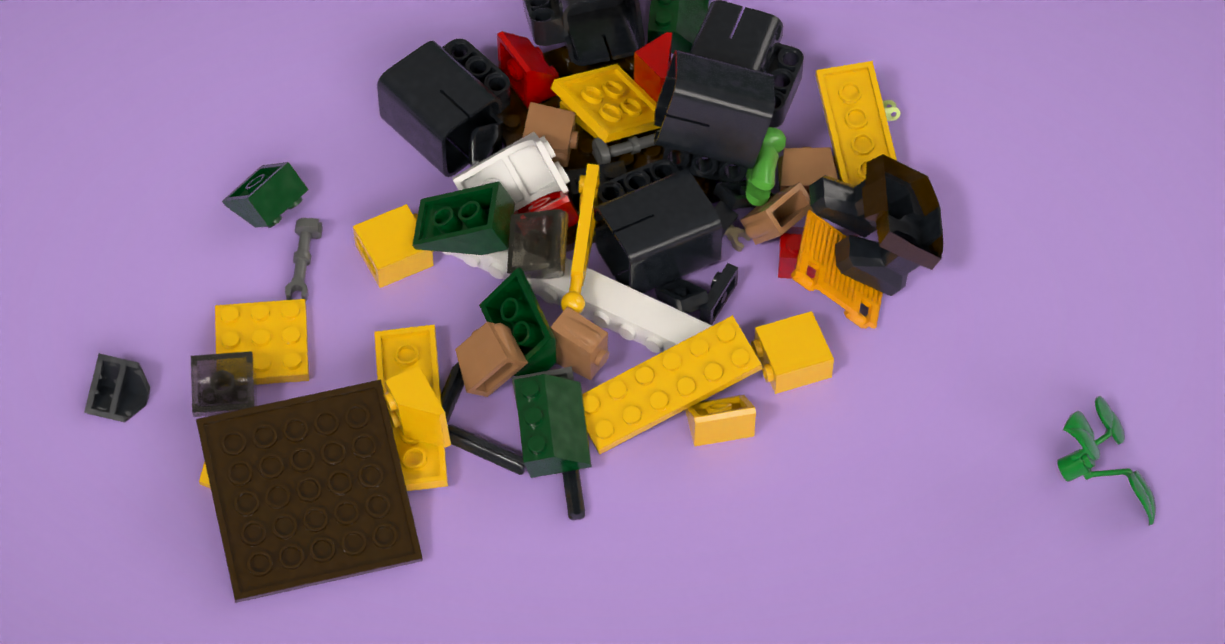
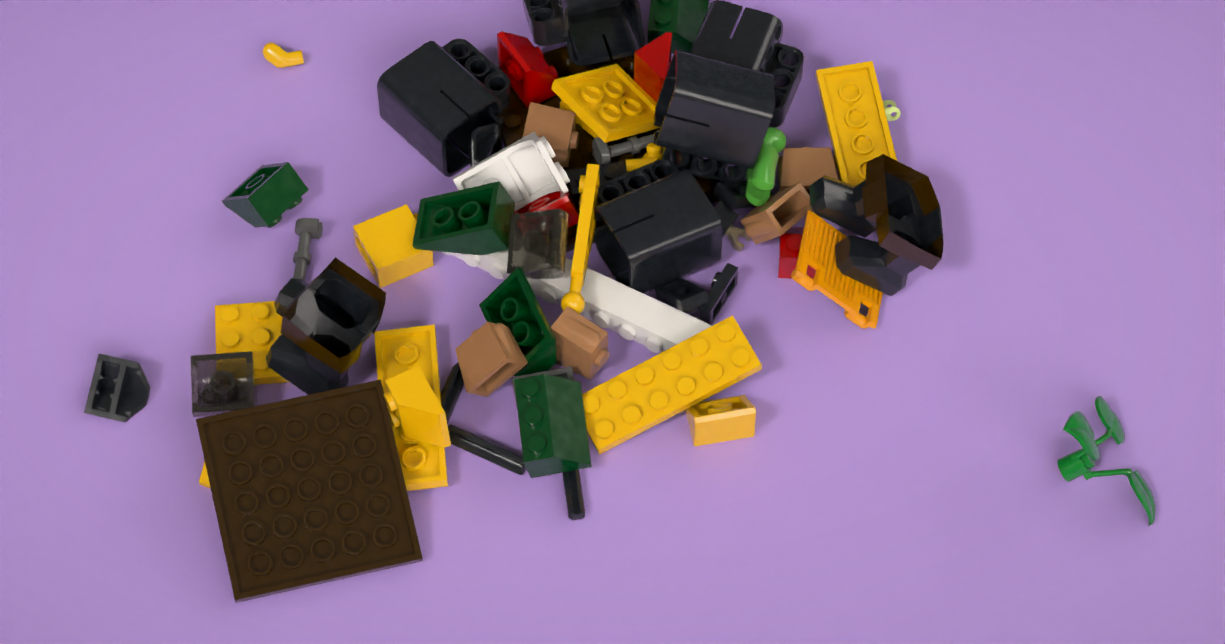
yellow piece [751,311,834,394] -> none
none -> yellow arm [262,42,304,68]
none -> black piece [266,257,386,395]
none -> yellow arm [625,143,663,173]

